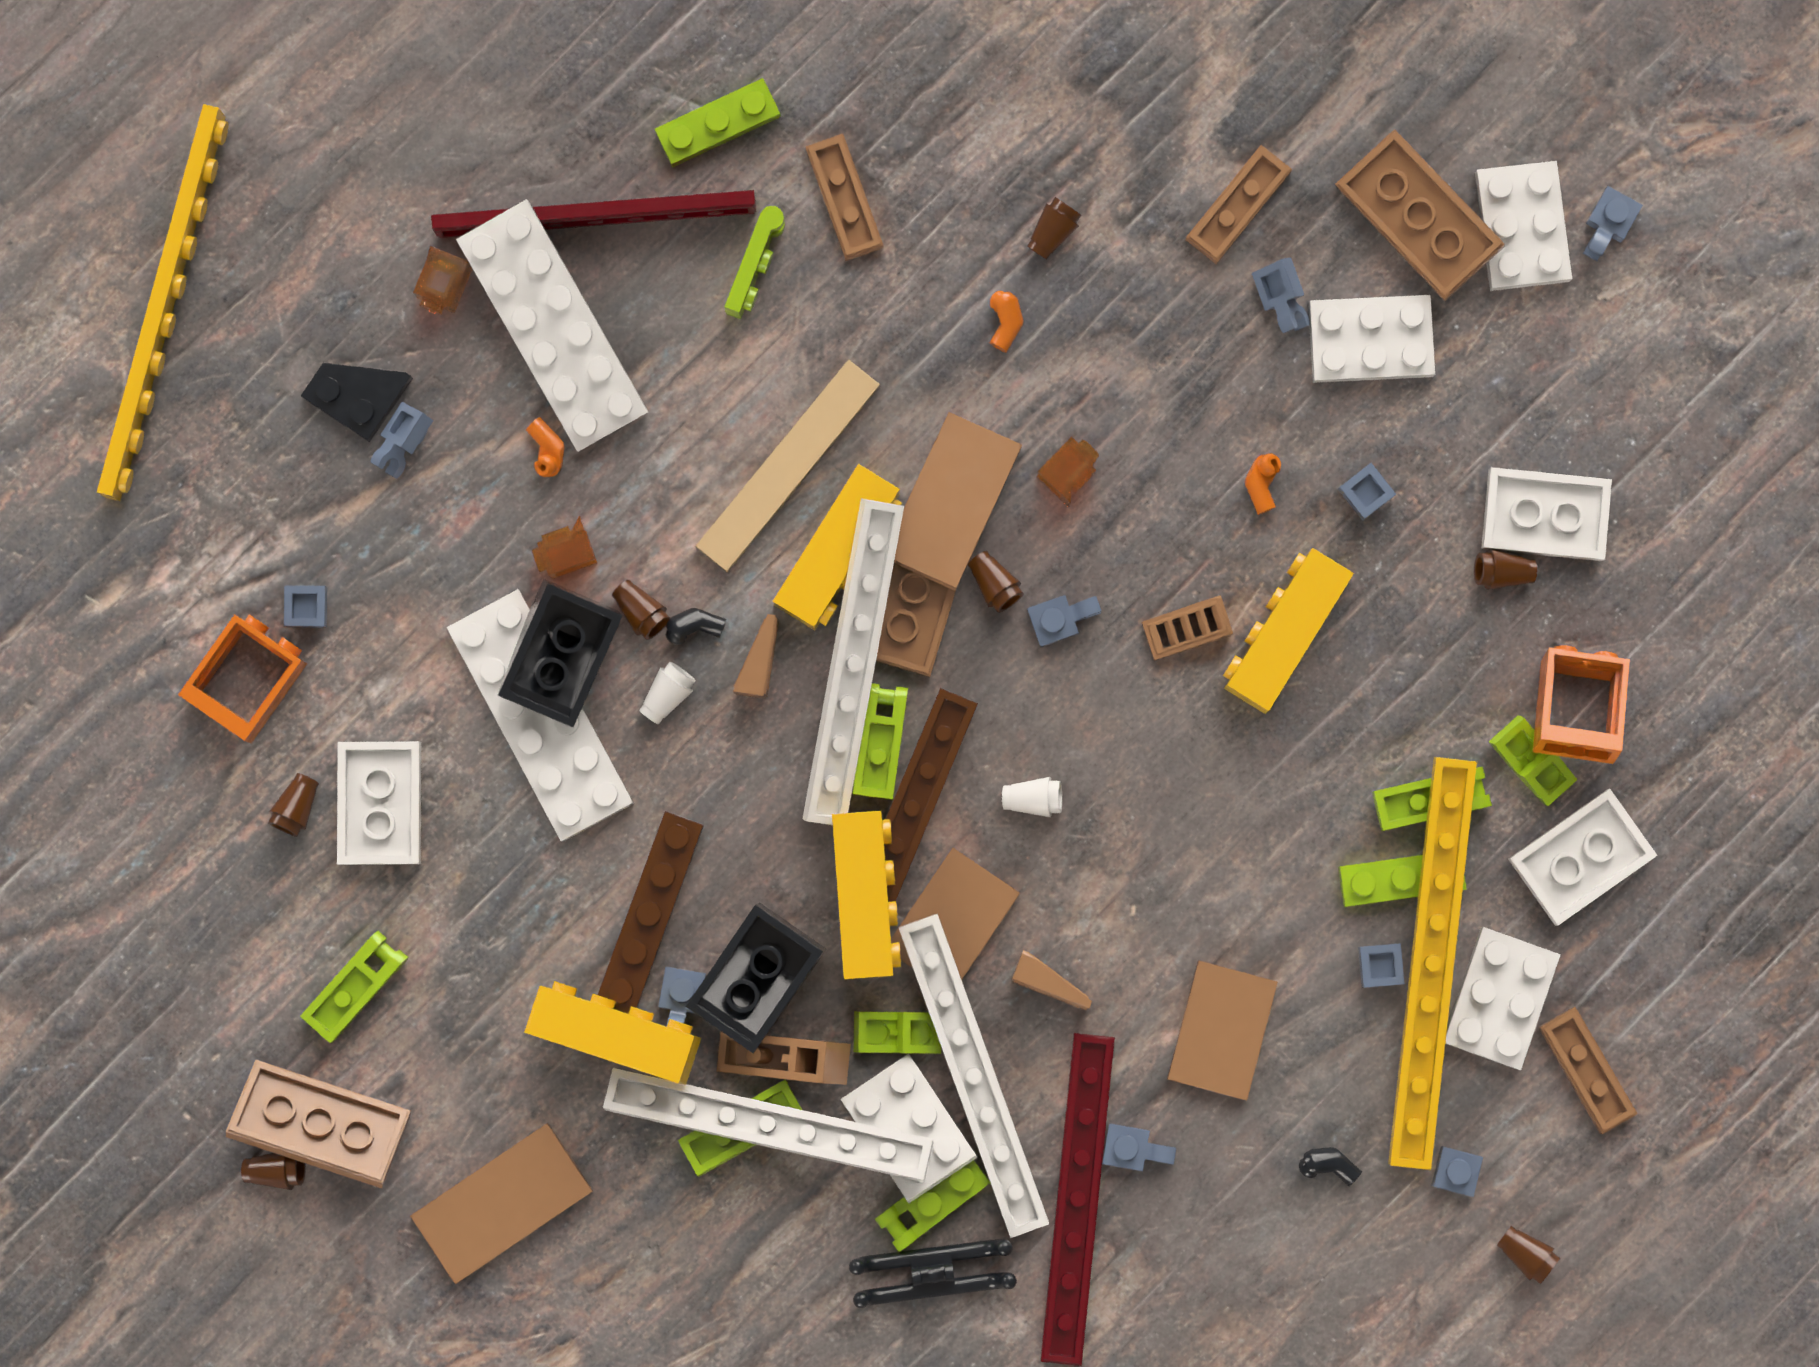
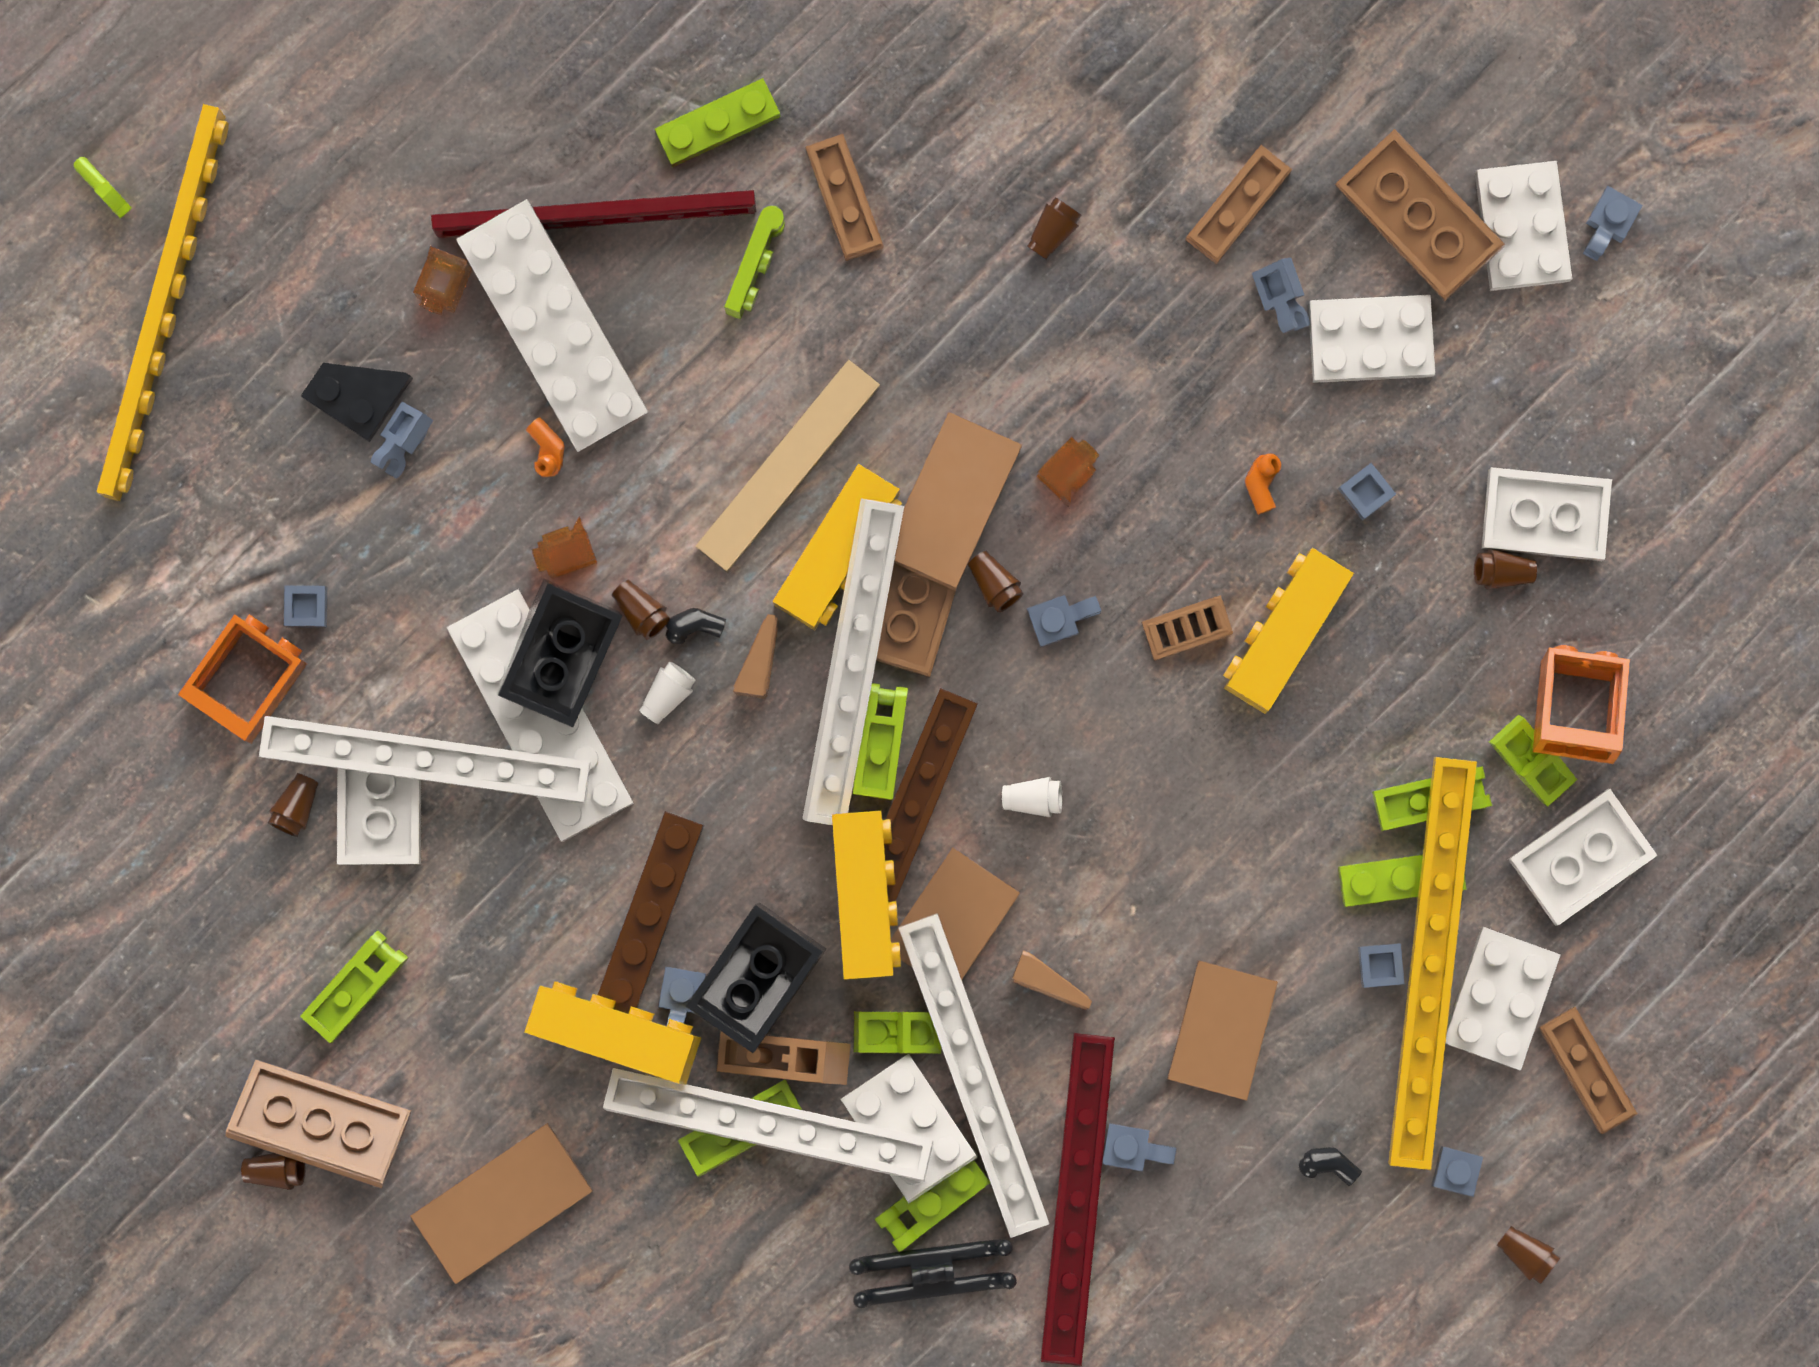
orange arm [989,291,1024,353] -> none
none -> lime bar [73,157,132,219]
none -> white plate [259,716,591,803]

